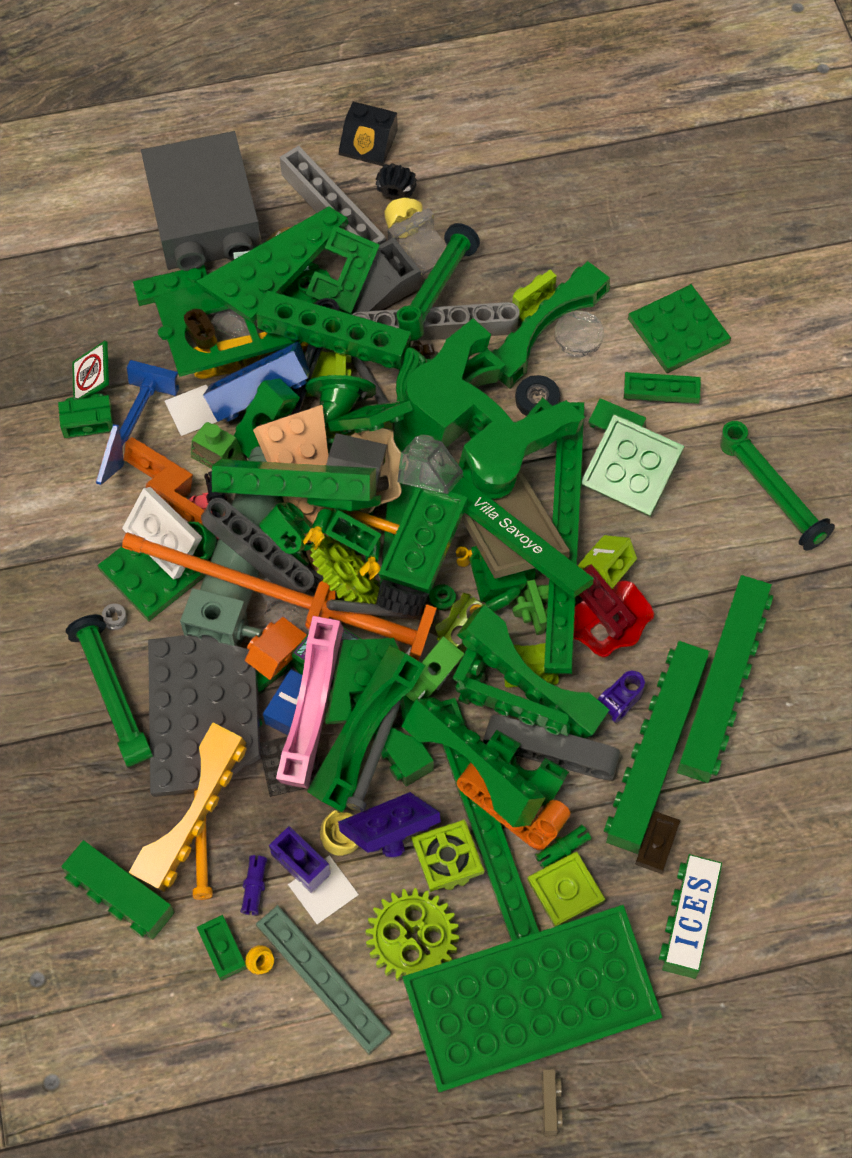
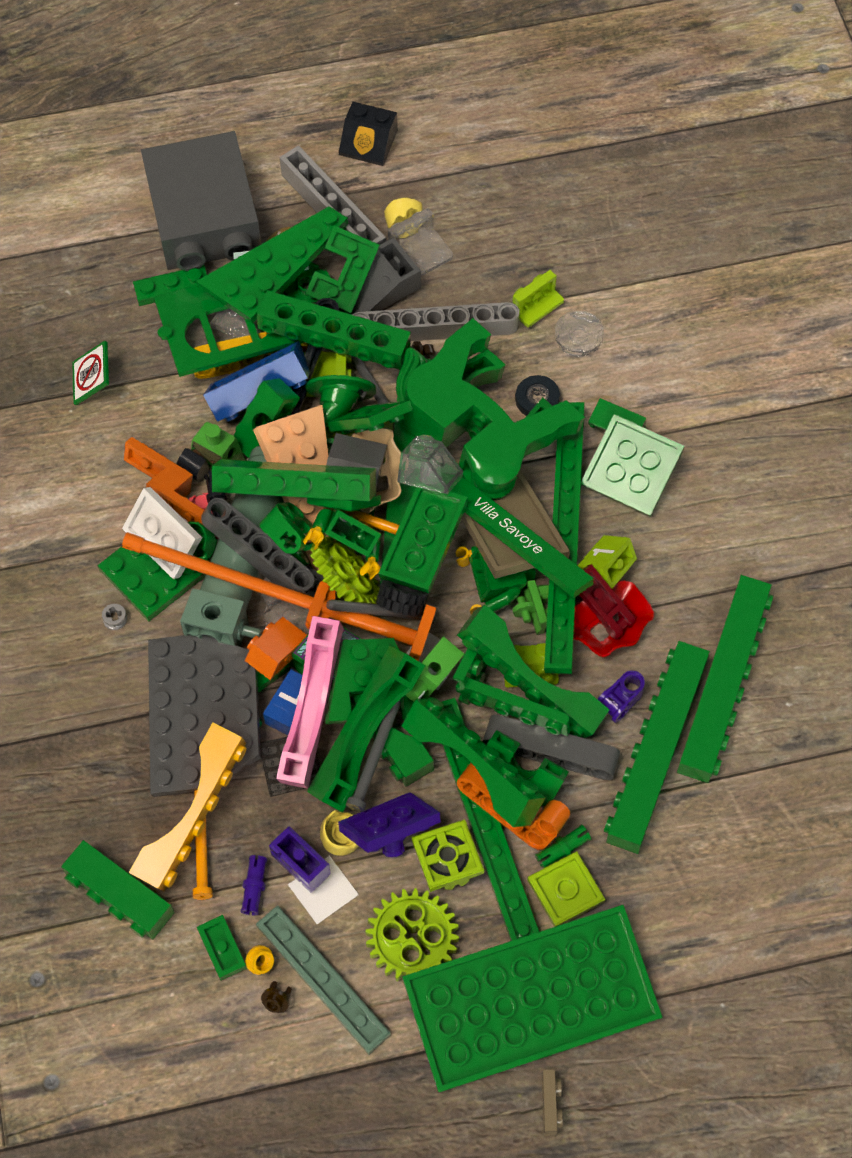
green brick [58,394,114,438] -> none
green piece [66,614,153,768] -> none
blue piece [96,360,179,485] -> none
white sticker [165,385,217,436] -> none
dark brown beam [184,309,218,349] -> none
black gear [375,163,417,200] -> none
green piece [396,223,480,341] -> none
green plate [429,584,456,610] -> none
lime piece [435,593,493,652] -> none
green arch [492,261,610,389] -> none
green plate [623,372,701,404] -> none
green plate [628,284,731,373] -> none
dark brown plate [635,811,681,874] -> none
brick [658,854,722,979] -> none
green piece [720,421,835,551] -> none
none -> black brick [177,448,211,482]
none -> dark brown plate [261,981,292,1013]

